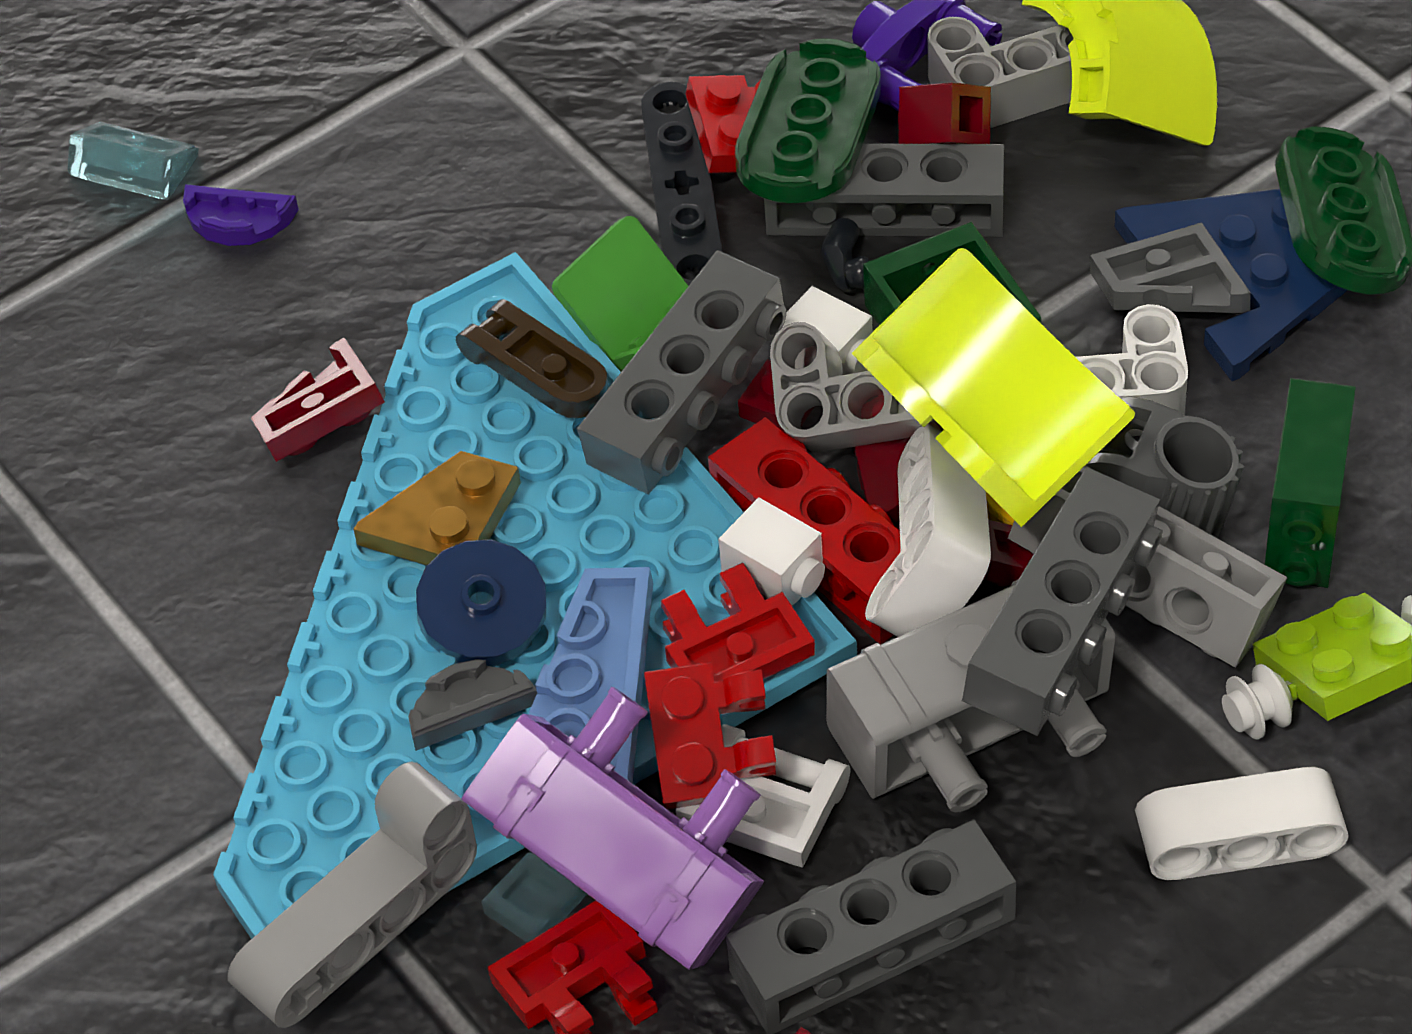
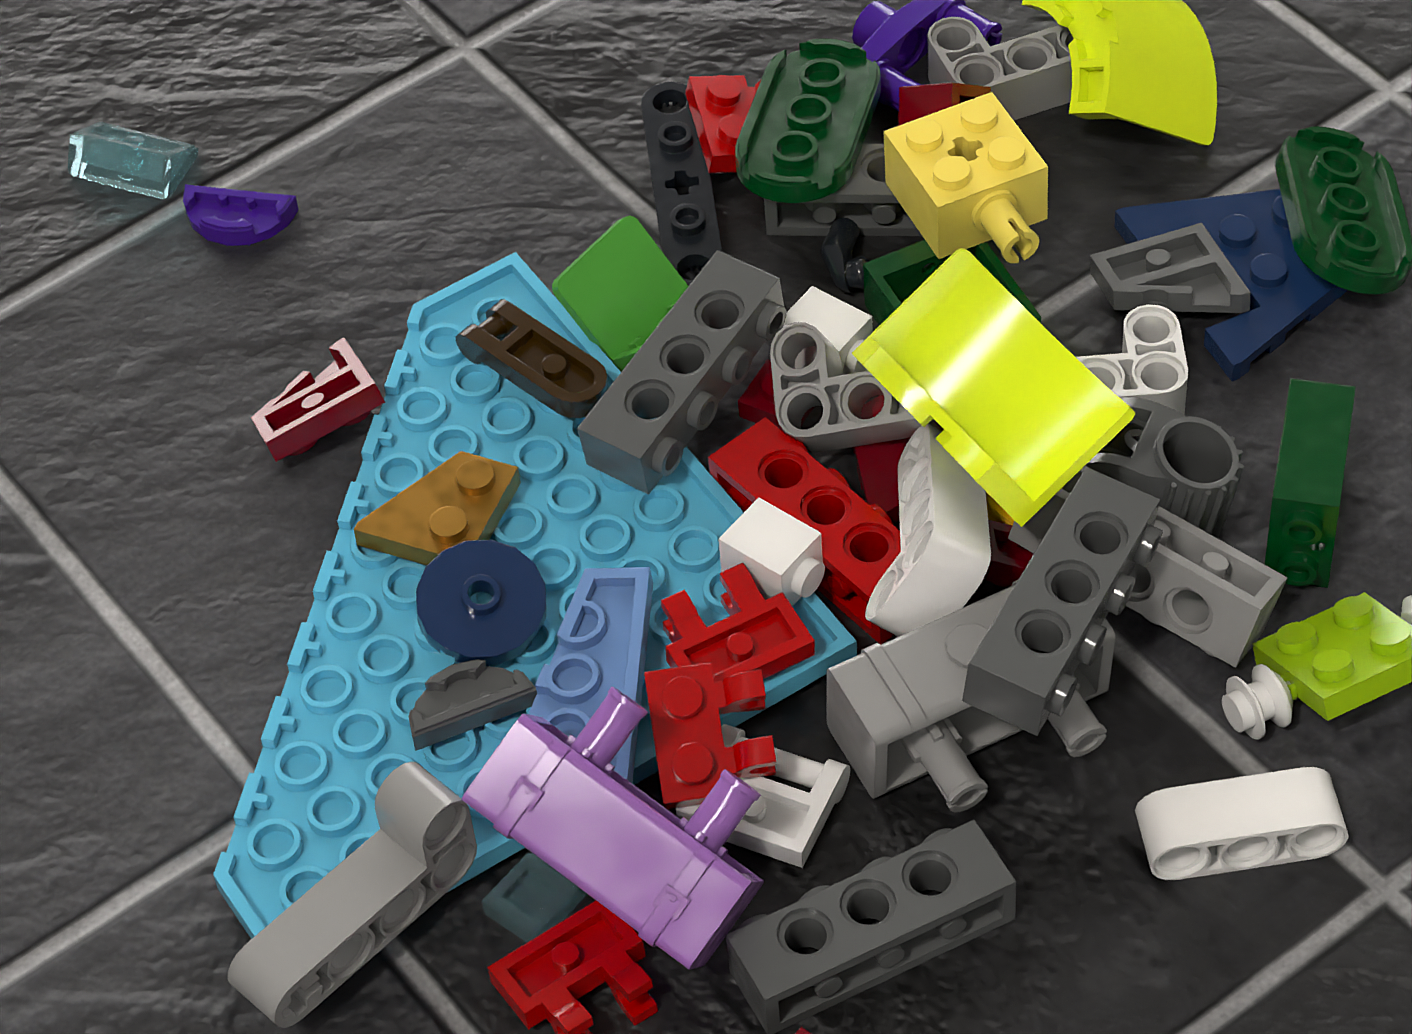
none -> light yellow brick [884,92,1048,263]

